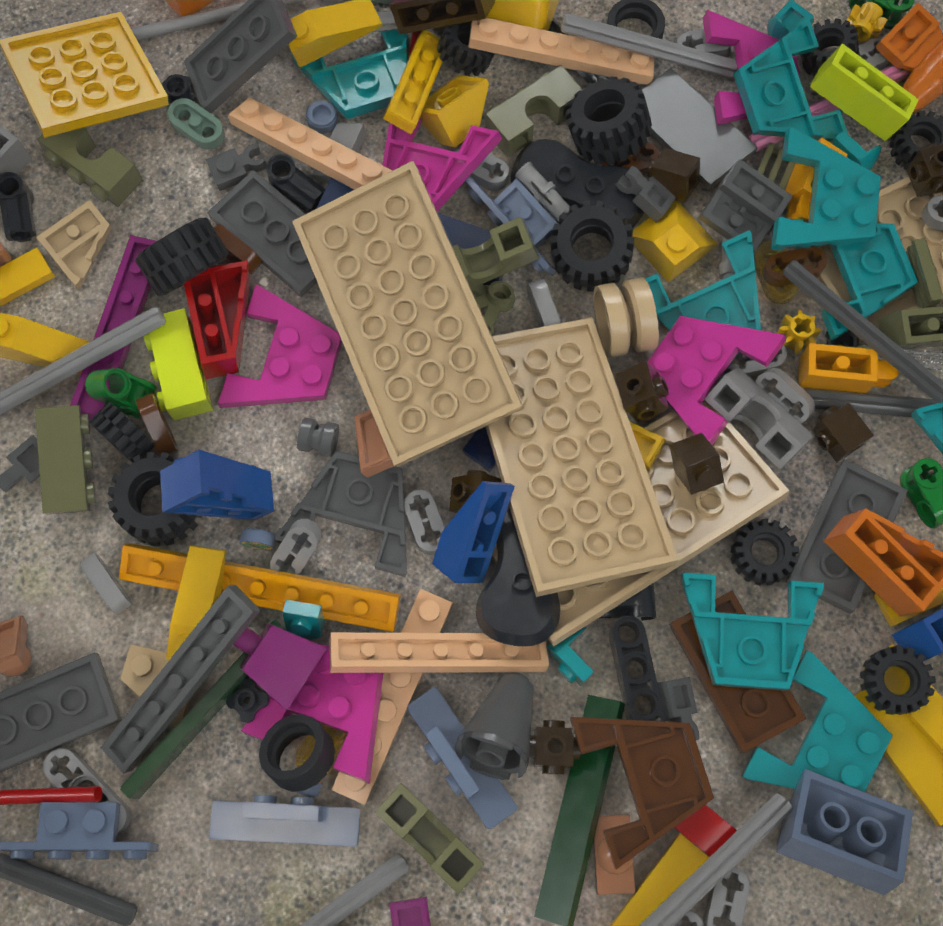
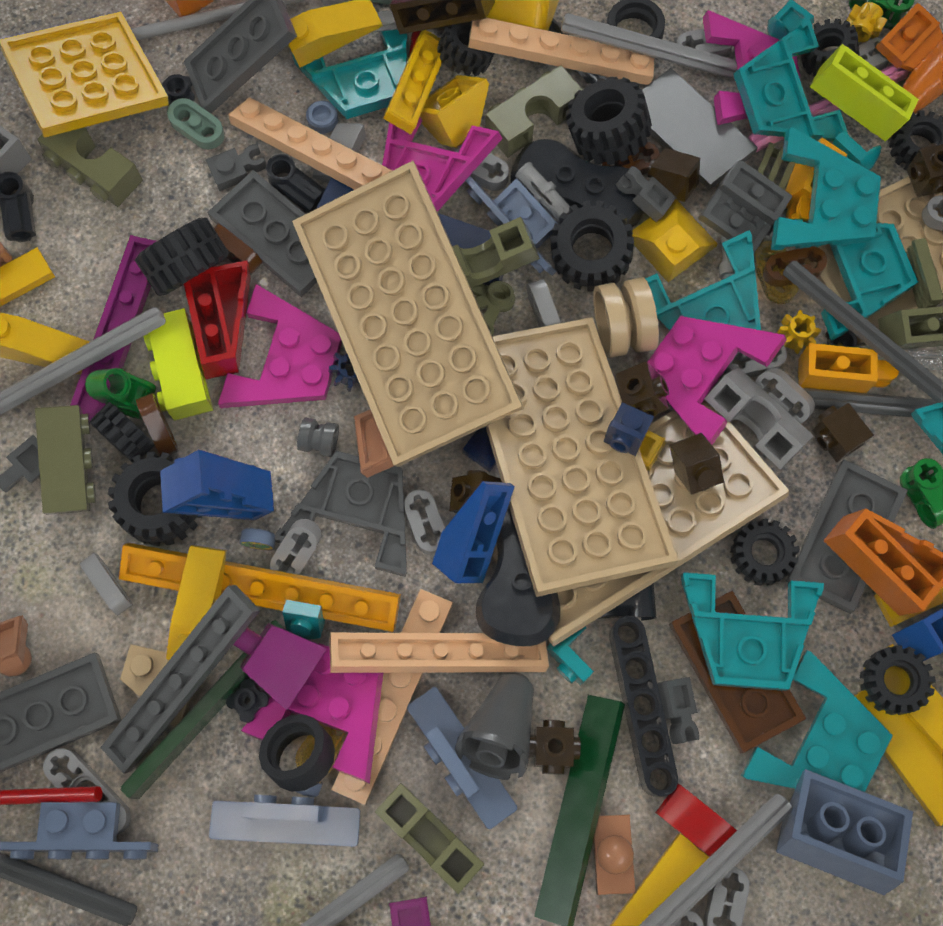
tan wing [36,200,112,289] -> none
reddish brown wing [570,717,714,870] -> none
none -> dark blue gear [328,352,360,392]
none -> dark blue bracket [603,402,654,456]

